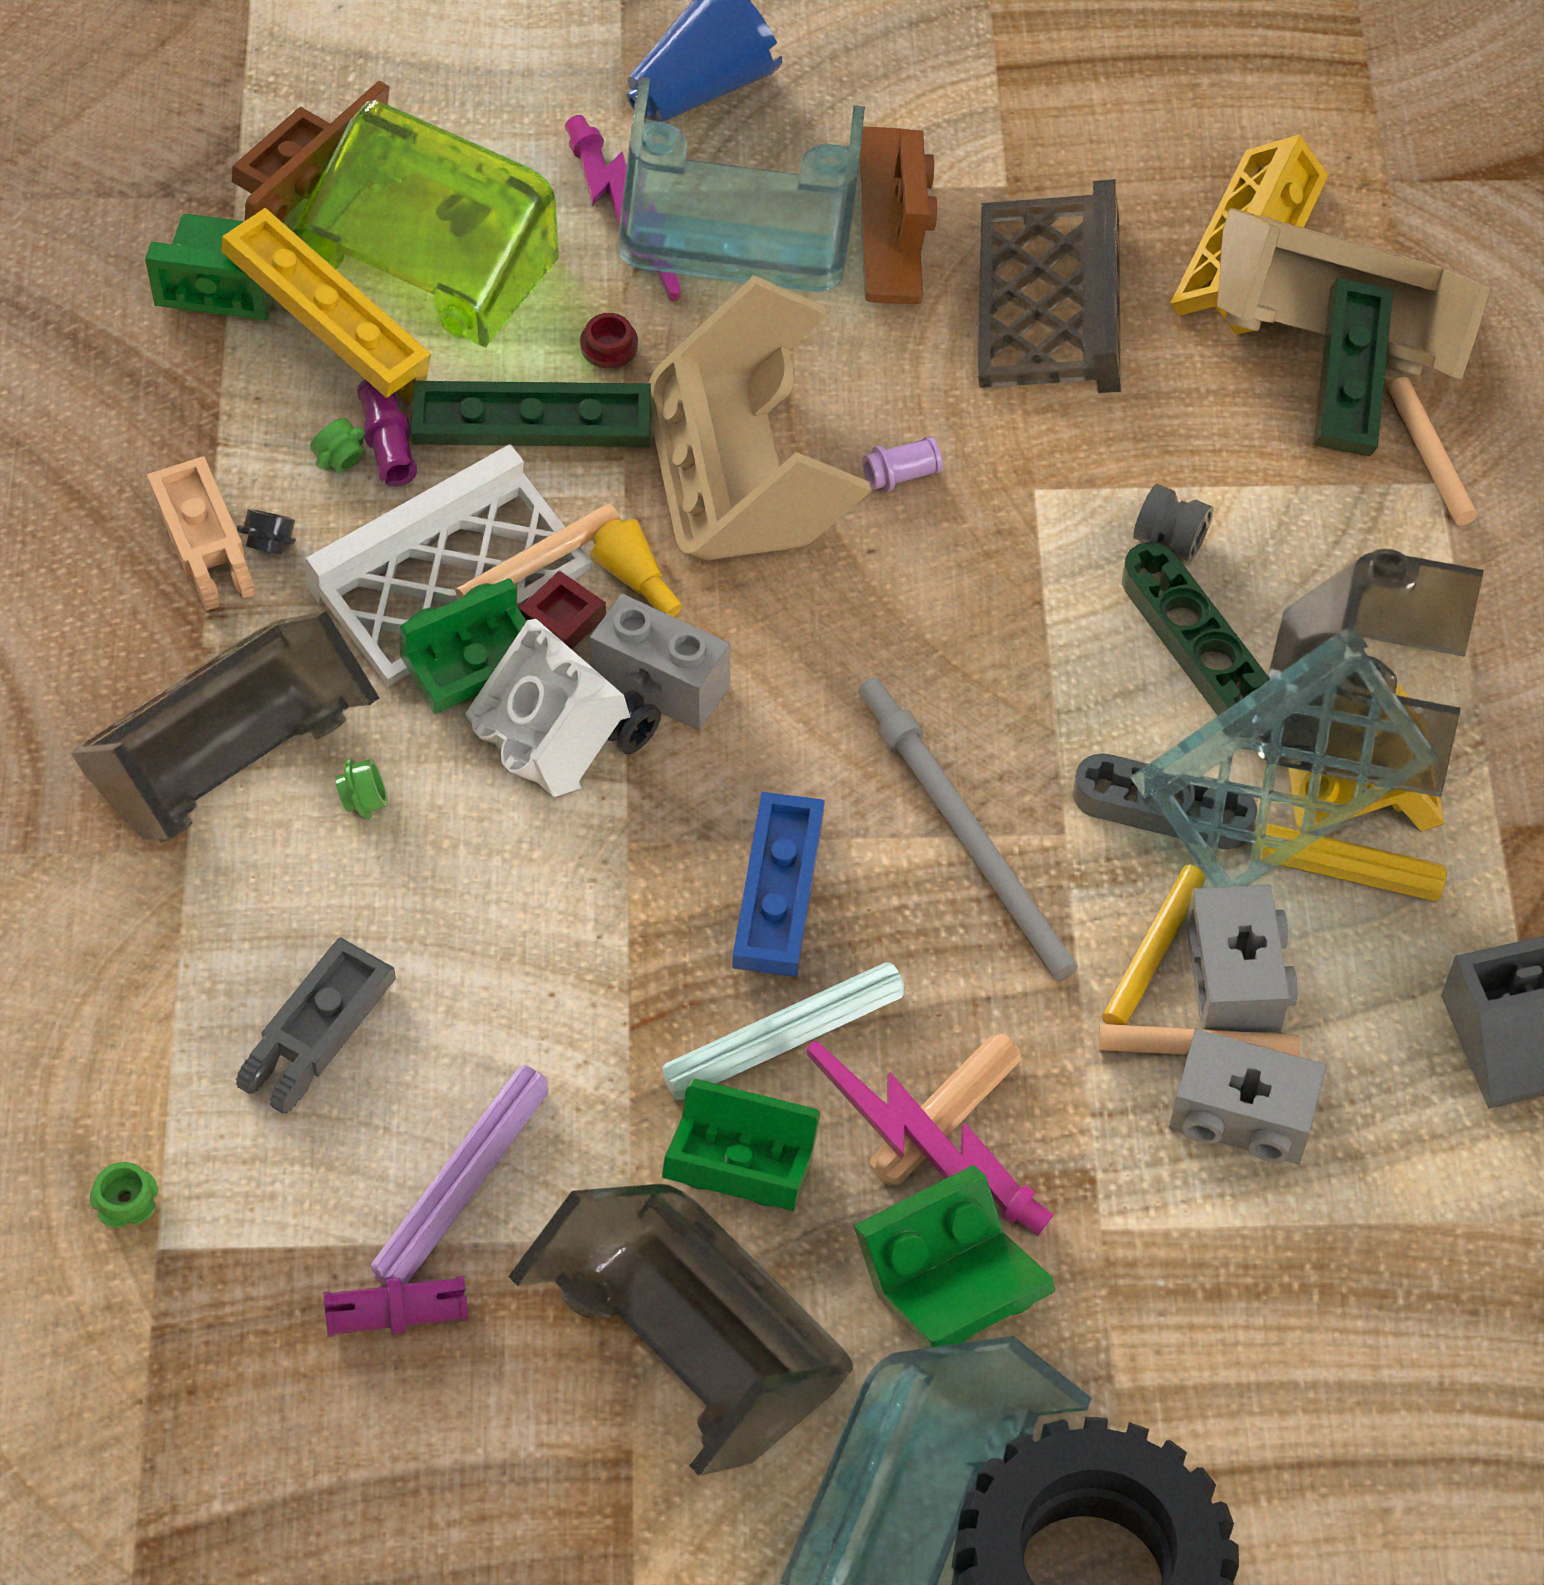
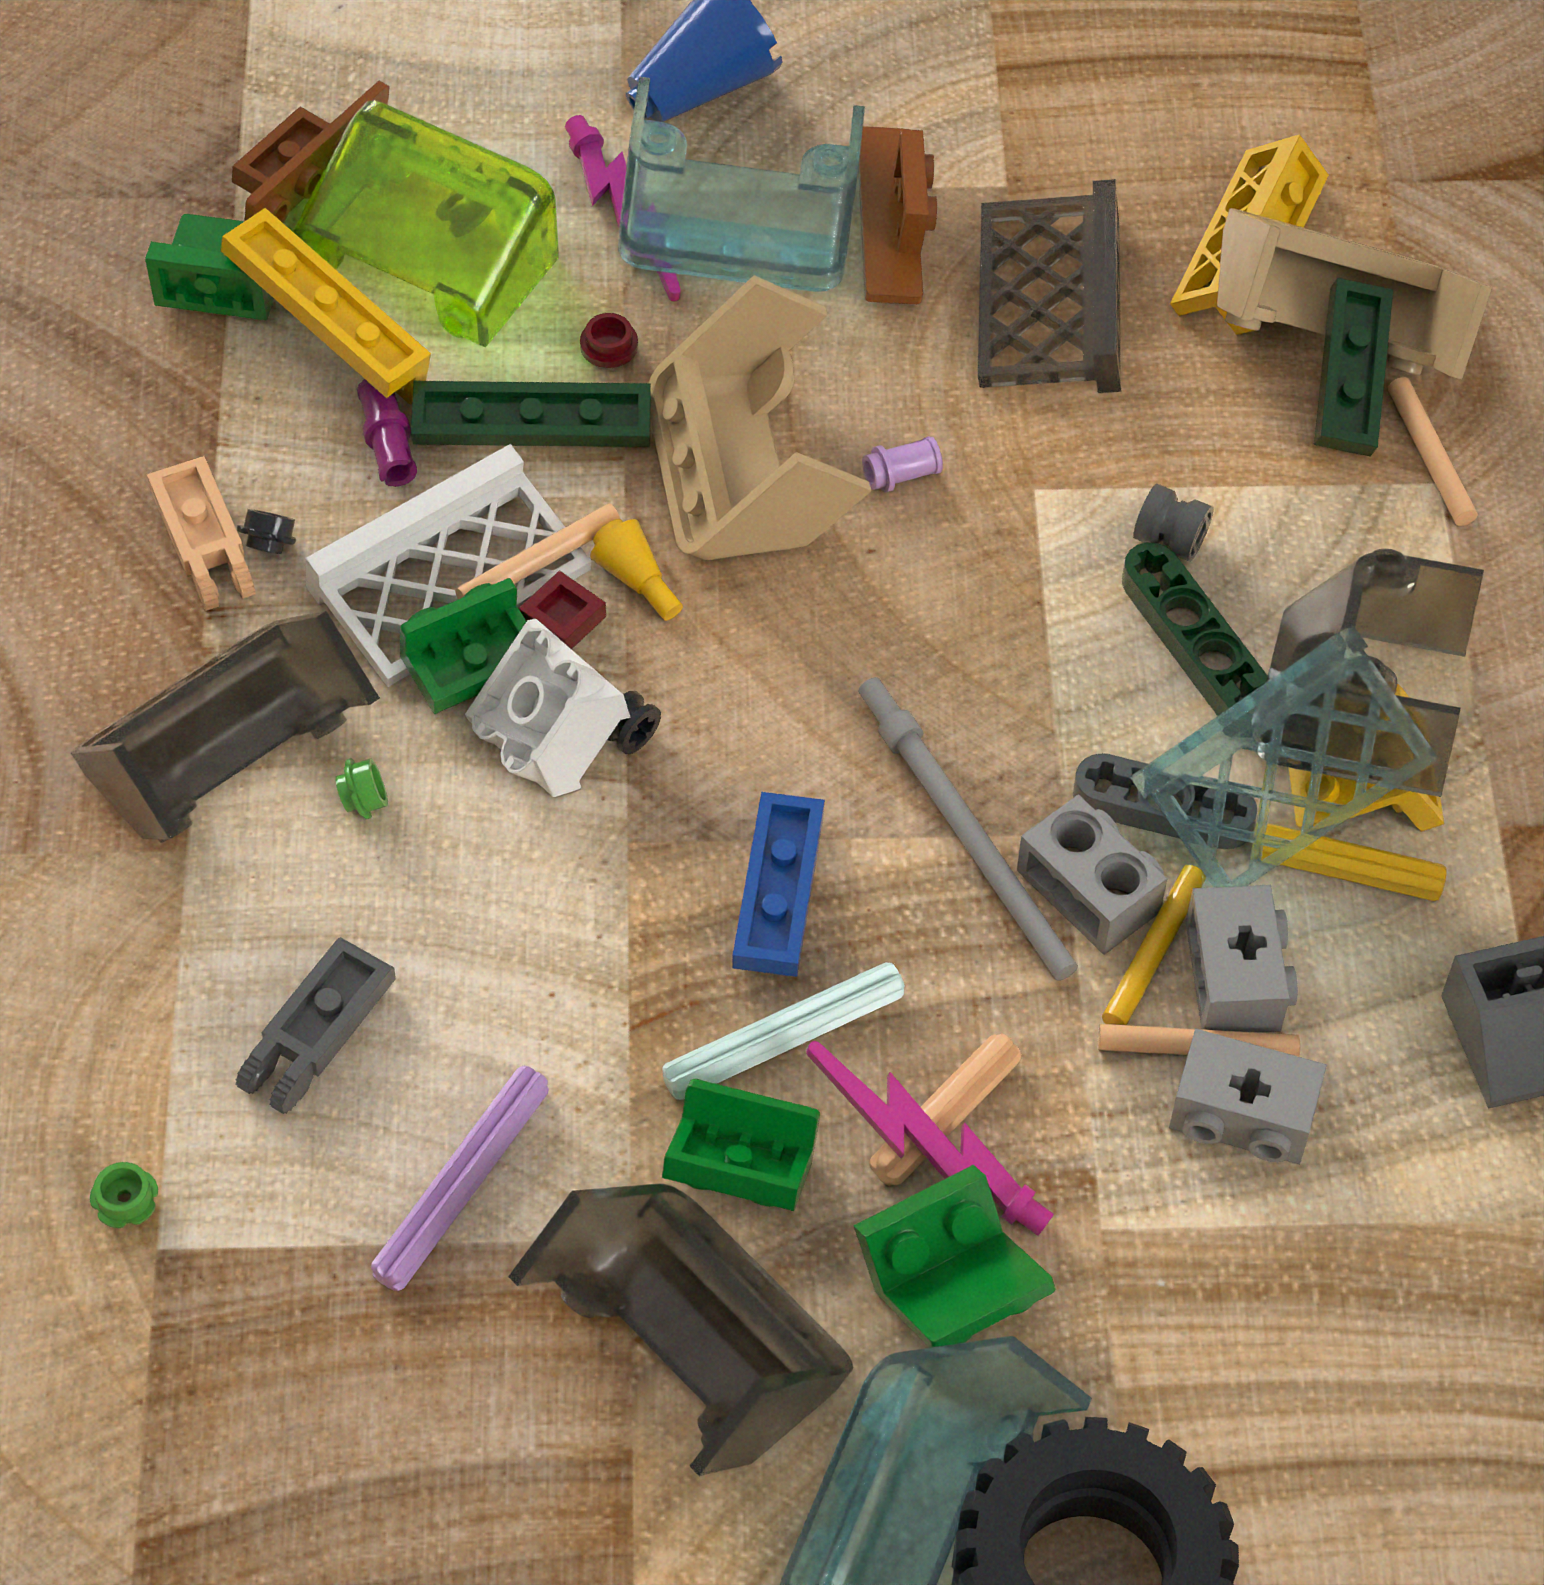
bright green plate [310,418,365,473] -> none
magenta pin [323,1276,468,1337] -> none
light grey brick [590,593,730,731] -> none
none -> light grey brick [1017,794,1168,955]

